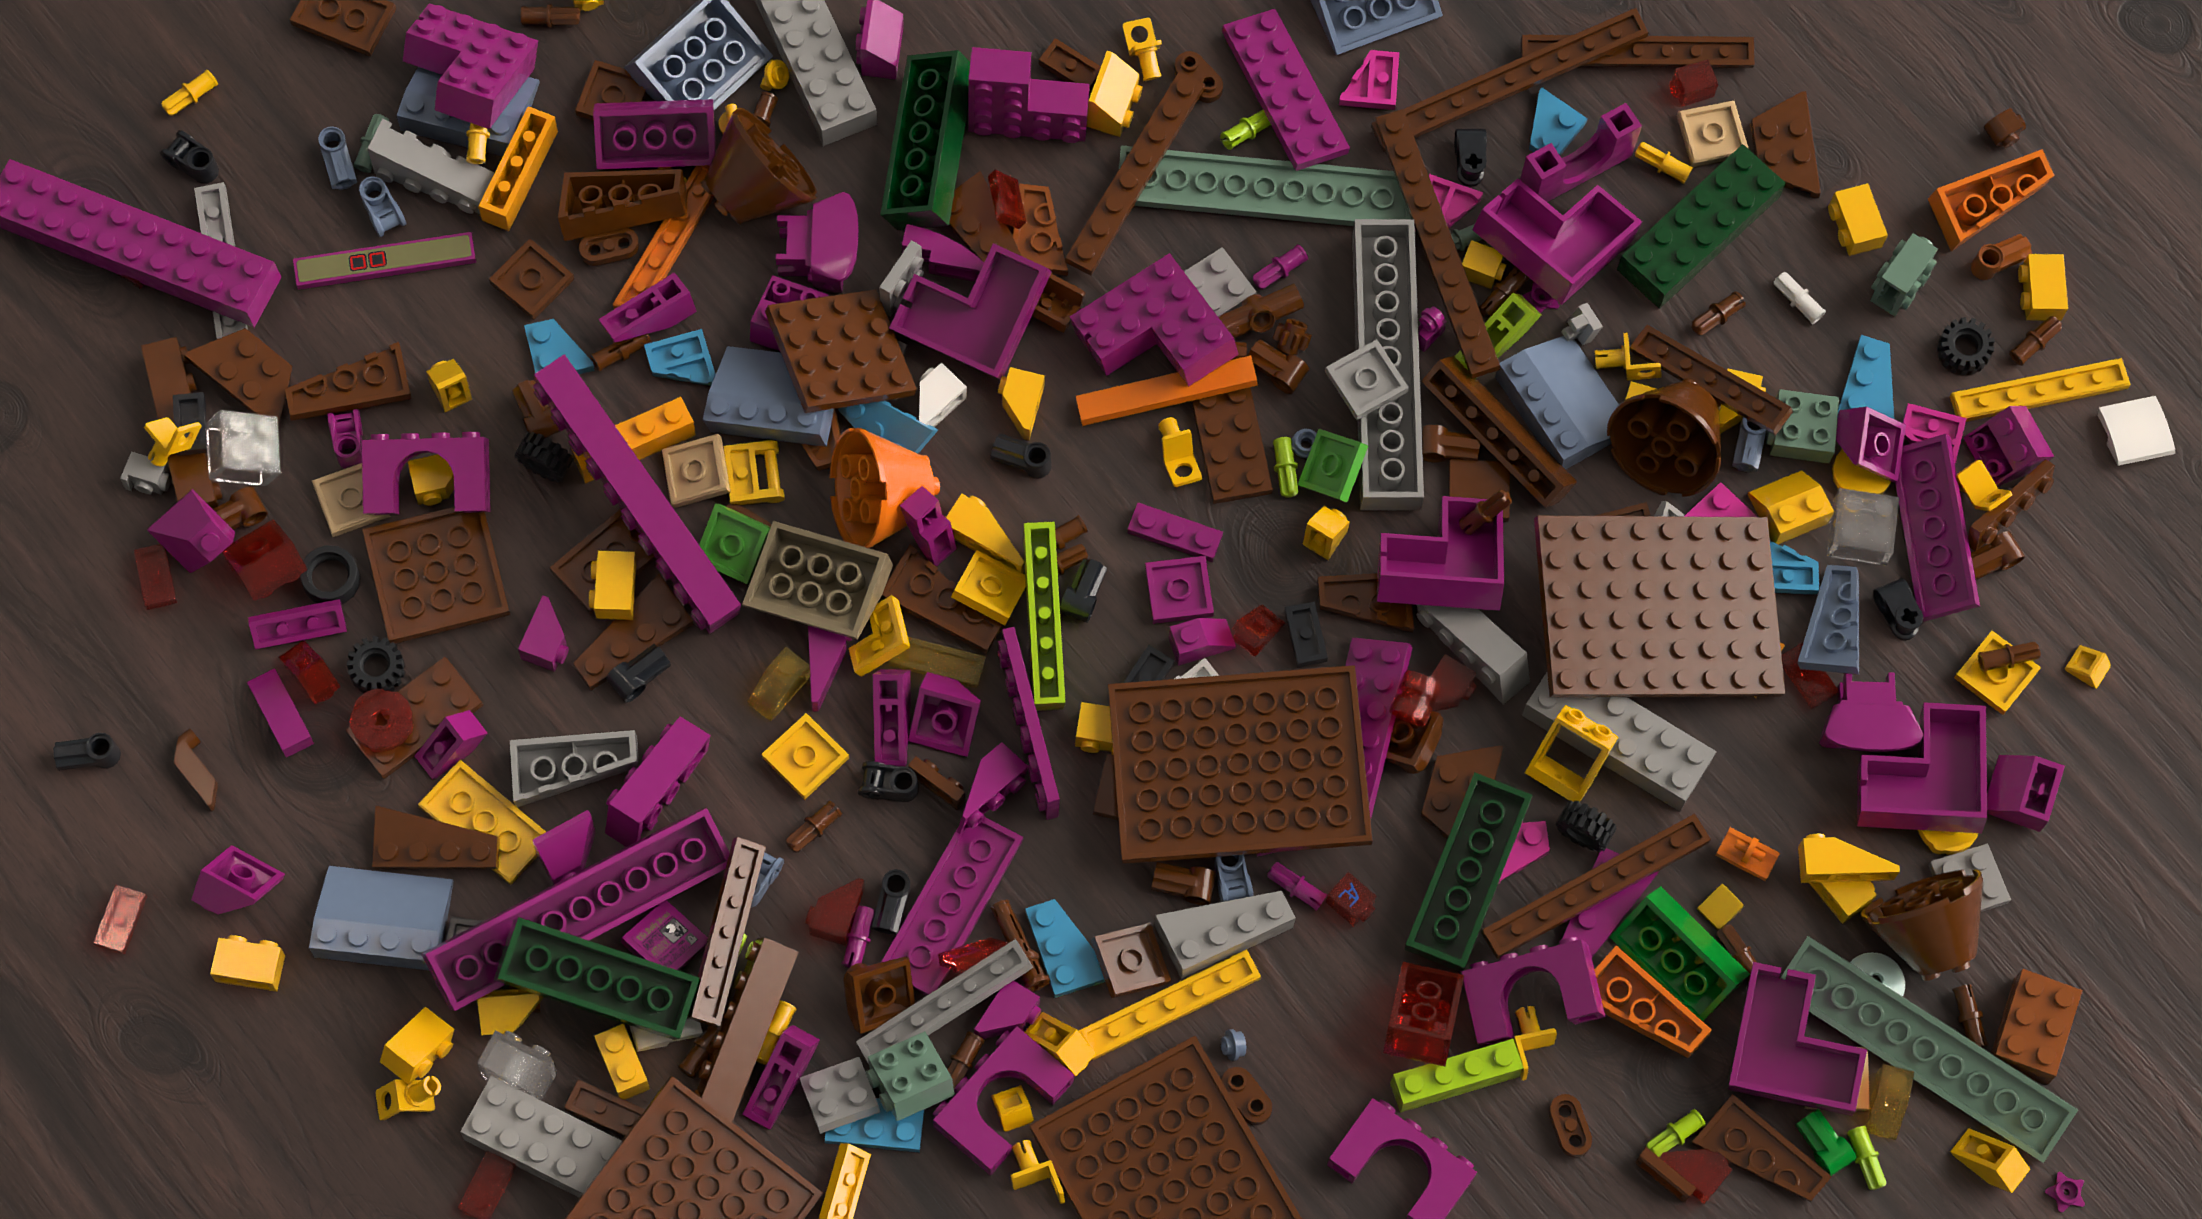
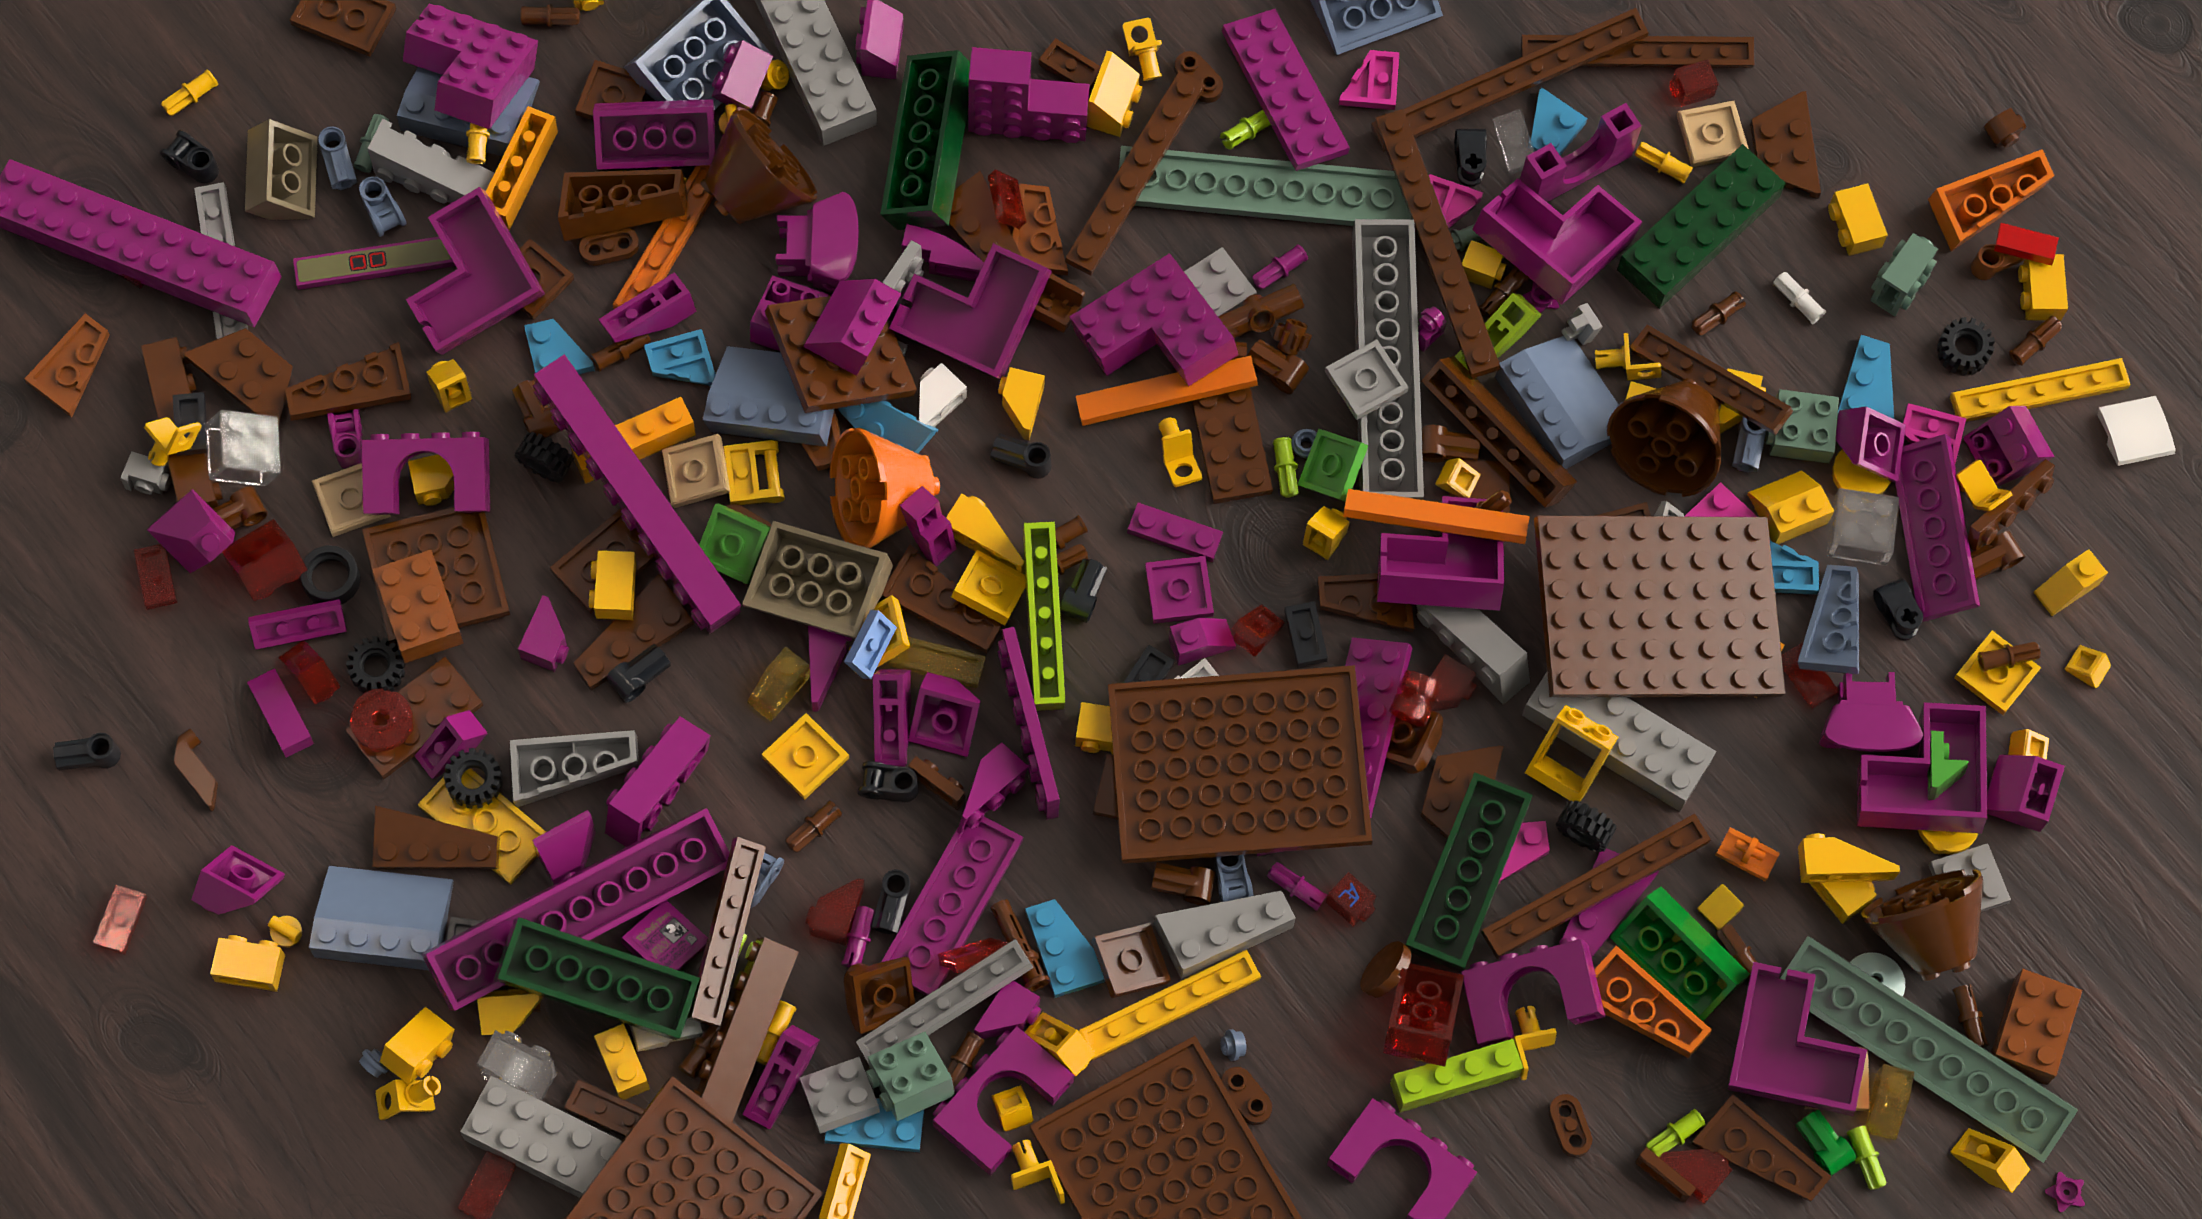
none -> dark orange wing [24,313,110,418]
none -> dark tan slope [245,119,317,220]
none -> yellow plate [268,916,302,947]
none -> sand blue plate [359,1048,389,1078]
none -> dark orange brick [372,550,464,663]
none -> magenta piece [406,187,545,355]
none -> black tyre [444,748,503,809]
none -> brick [711,40,773,110]
none -> magenta slope [804,279,902,376]
none -> medium blue plate [844,610,897,679]
none -> orange tile [1343,489,1530,544]
none -> reddish brown tile [1360,941,1412,998]
none -> yellow slope [1435,458,1481,498]
none -> clear plate [1492,109,1535,175]
none -> bright green slope [1928,731,1969,800]
none -> red tile [1994,223,2059,266]
none -> yellow slope [2008,729,2049,759]
none -> yellow slope [2034,549,2108,616]

